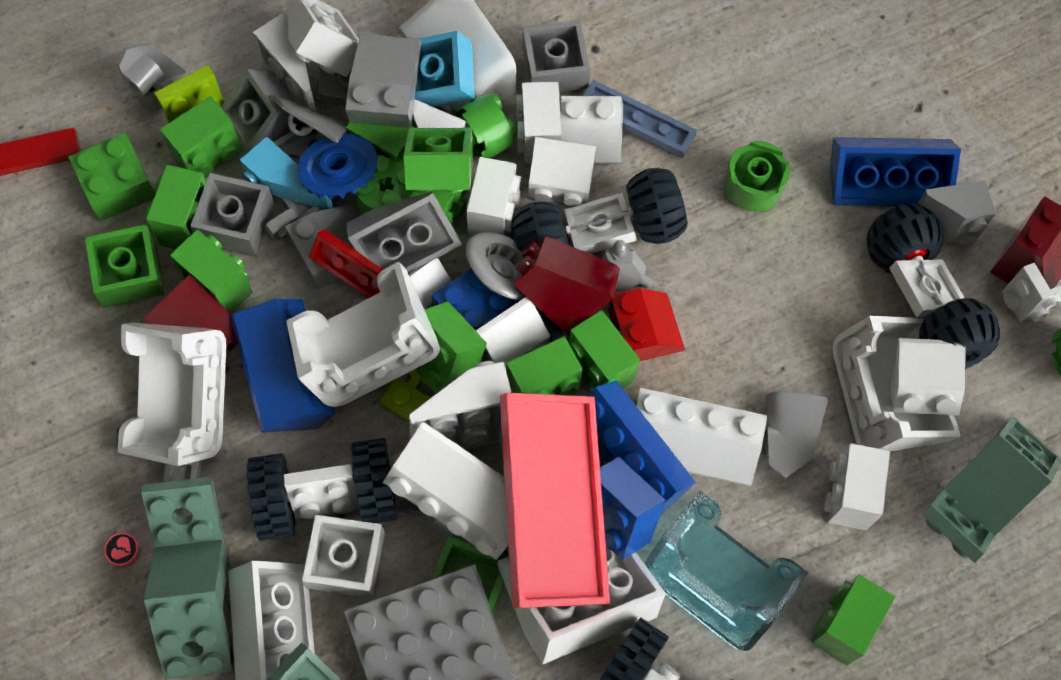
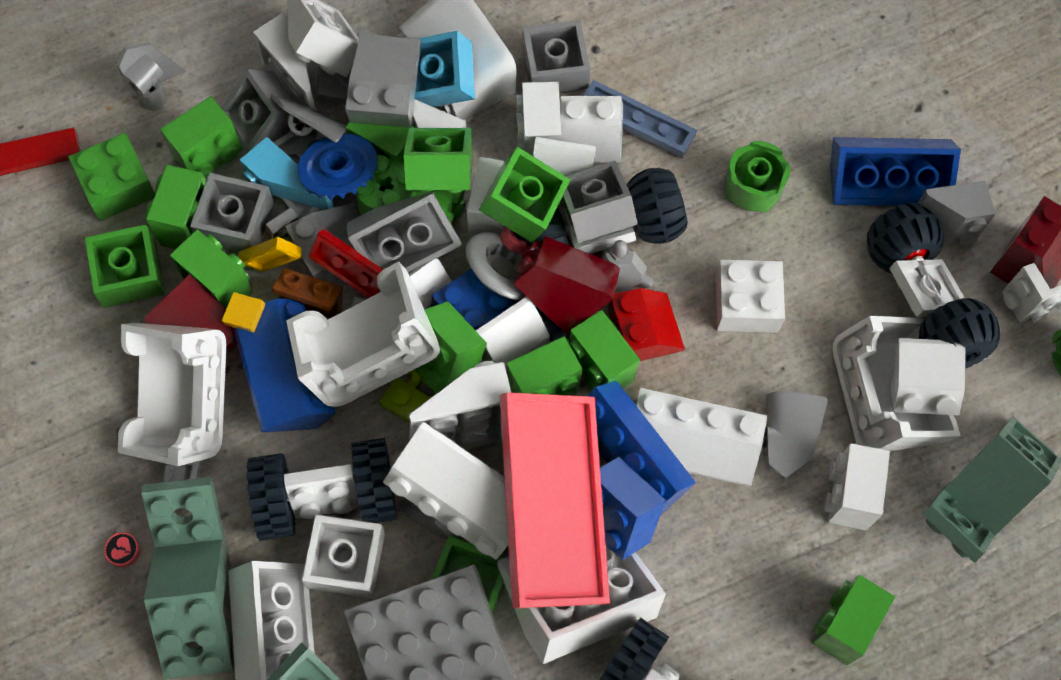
lime plate [154,65,224,124] -> none
bright green brick [452,93,518,162] -> none
clear light blue windscreen [644,491,808,651] -> none
none -> yellow tile [222,292,266,333]
none -> yellow tile [238,237,302,272]
none -> dark orange bracket [272,268,343,319]
none -> bright green brick [479,147,571,242]
none -> coral tile [500,227,527,254]
none -> light grey brick [562,160,638,243]
none -> white brick [715,260,785,333]

